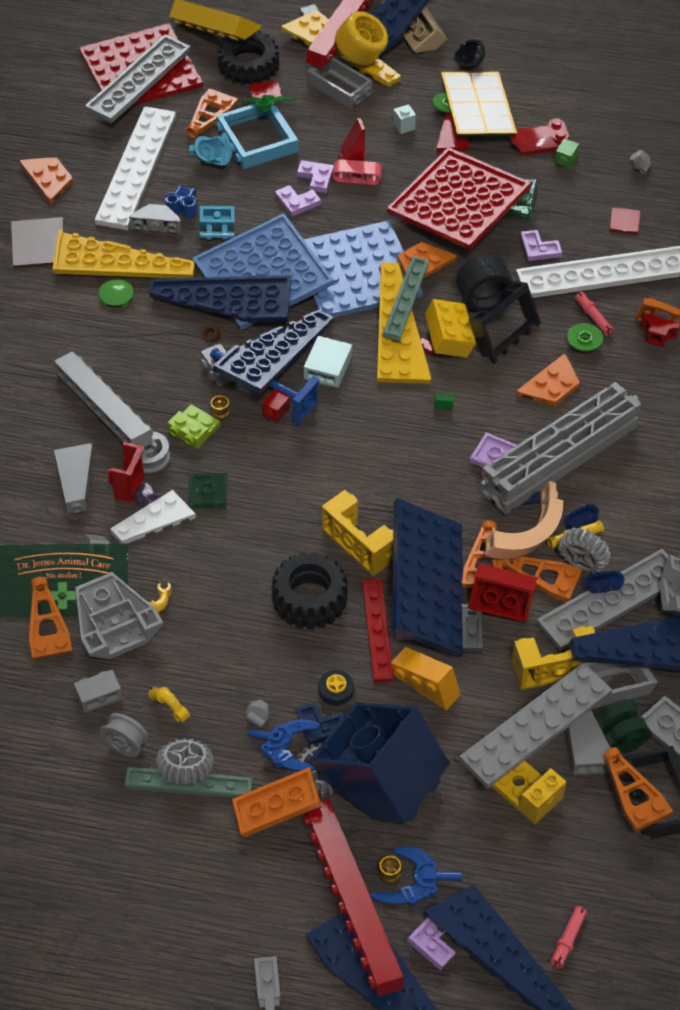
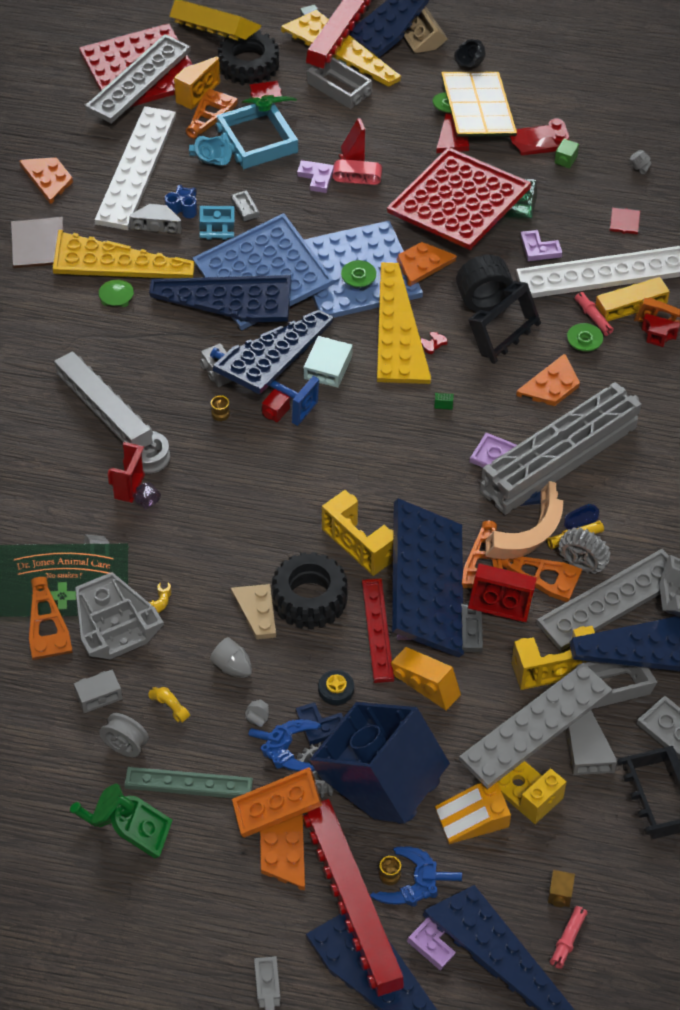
light grey slope [54,443,94,514] -> none
white wing [110,490,196,545] -> none
light grey gear [156,738,214,786] -> none
lime plate [168,404,221,449] -> none
clear green plate [188,473,228,508] -> none
reddish brown piece [202,325,221,342] -> none
lavender plate [275,185,321,217] -> none
yellow wheel [335,11,388,66] -> none
sand green tile [383,256,429,342] -> none
light aqua brick [393,105,416,134] -> none
yellow brick [424,299,476,358] -> none
clear blue tile [585,570,625,593] -> none
clear green wheel [597,699,652,754] -> none
orange plate [603,747,673,832] -> none
none -> green plate [70,783,173,858]
none -> light orange slope [174,57,220,110]
none -> light grey helmet [210,637,252,678]
none -> light grey plate [231,190,260,221]
none -> tan wing [231,584,276,639]
none -> orange wing [260,814,305,890]
none -> bright green dish [341,260,376,287]
none -> light orange slope [435,782,511,844]
none -> pearl gold brick [548,870,575,907]
none -> yellow brick [595,277,670,322]

